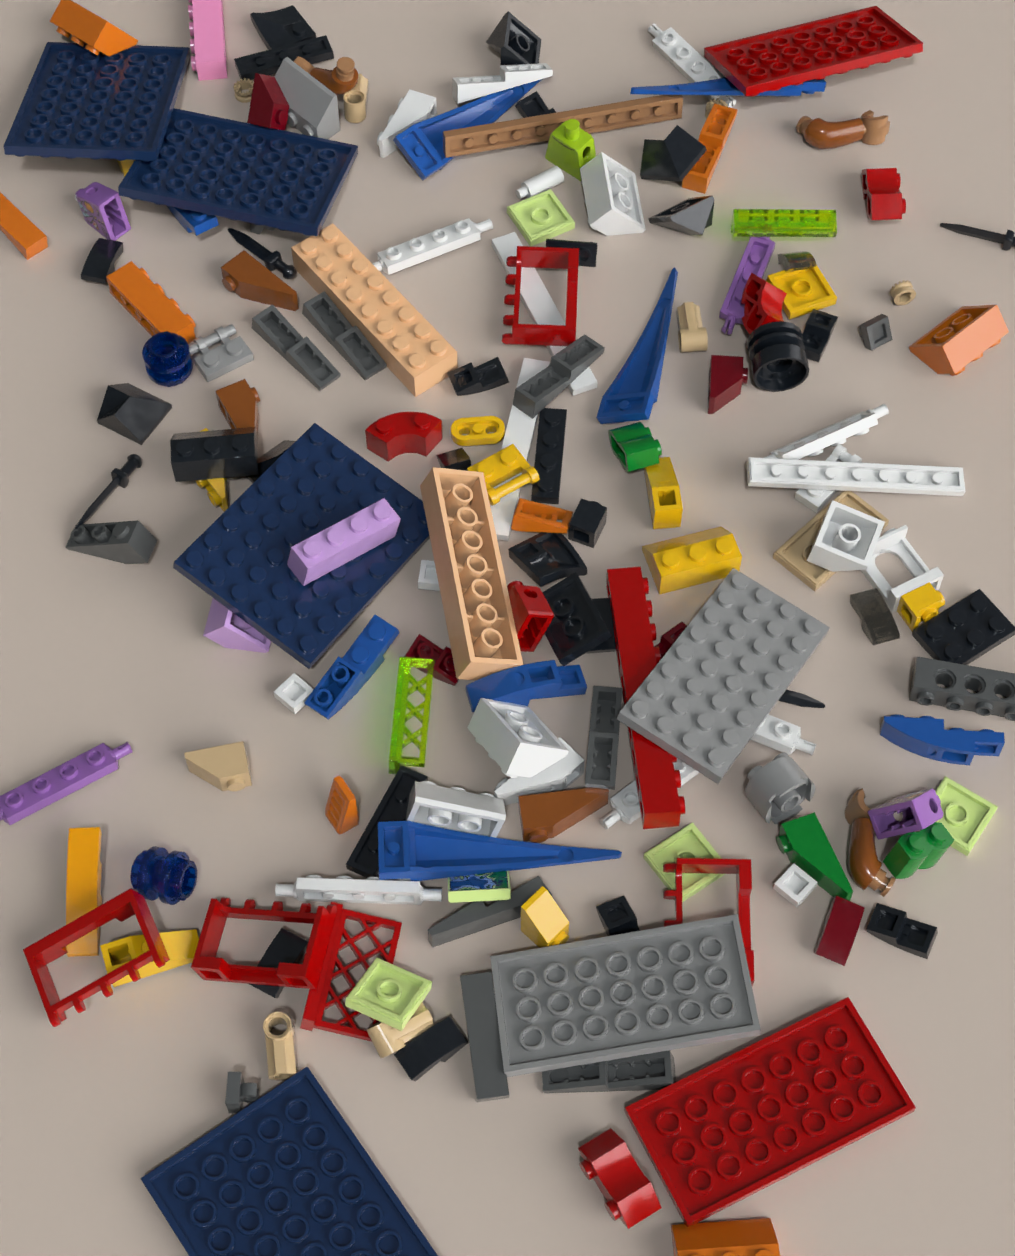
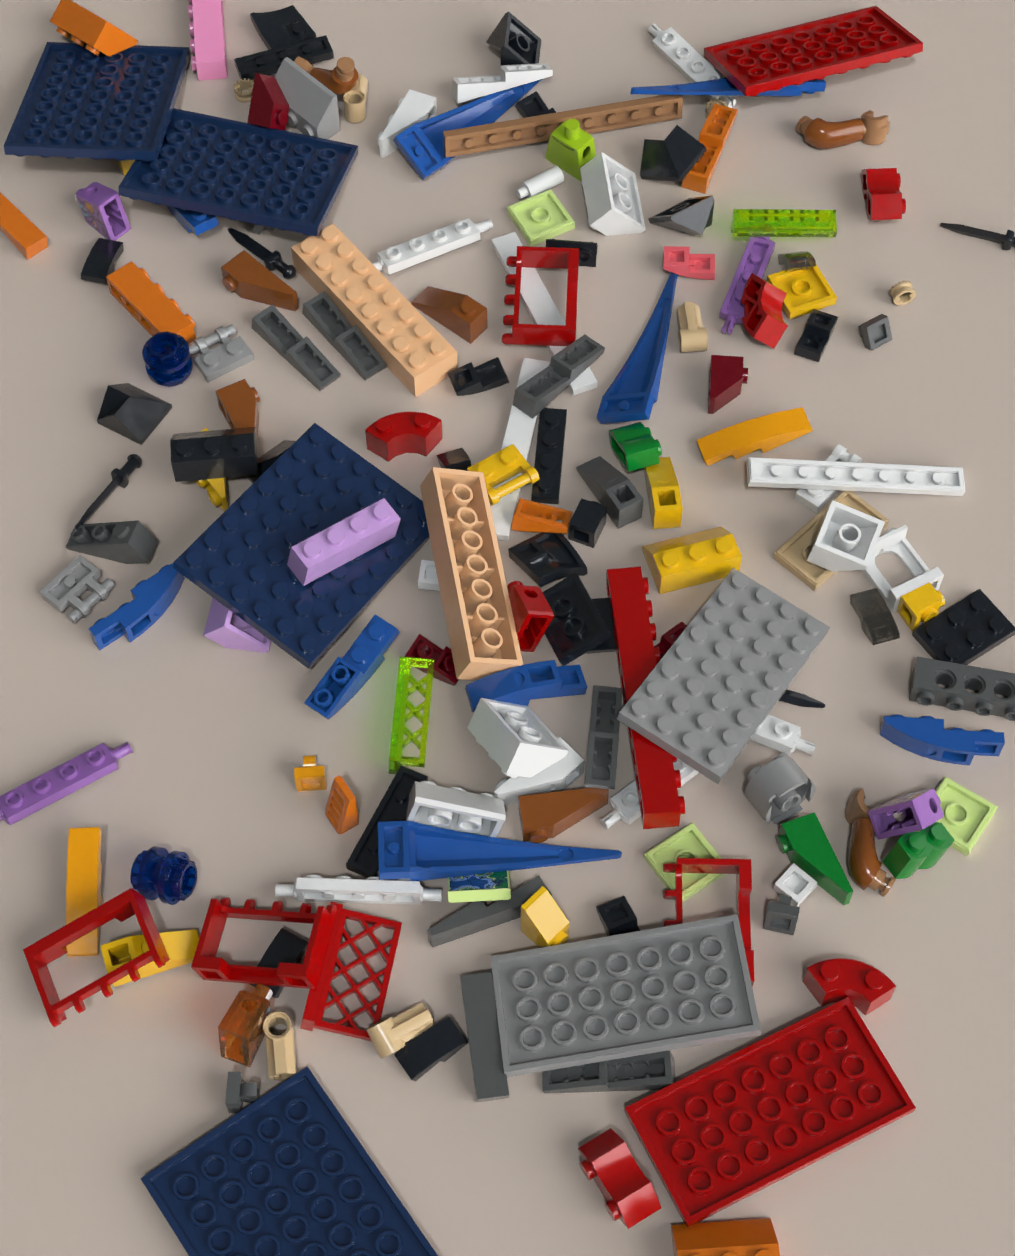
tan slope [184,741,252,791] -> none
white plate [274,673,314,714] -> none
yellowish green tile [345,957,432,1031] -> none
yellow plate [451,416,505,446] -> none
black wheel [747,321,810,392] -> none
white plate [764,404,889,460] -> none
dark red slope [814,895,865,966] -> none
black slope [866,903,938,959] -> none
orange slope [909,305,1009,376] -> none
none -> light grey plate [39,555,115,624]
none -> blue slope [88,562,185,650]
none -> clear orange torso [218,984,273,1068]
none -> light orange tile [294,755,327,792]
none -> dark orange slope [411,286,487,344]
none -> dark grey slope [576,456,643,529]
none -> coral slope [663,246,715,280]
none -> light orange slope [697,407,813,466]
none -> dark grey tile [763,894,800,936]
none -> red brick [802,958,896,1016]

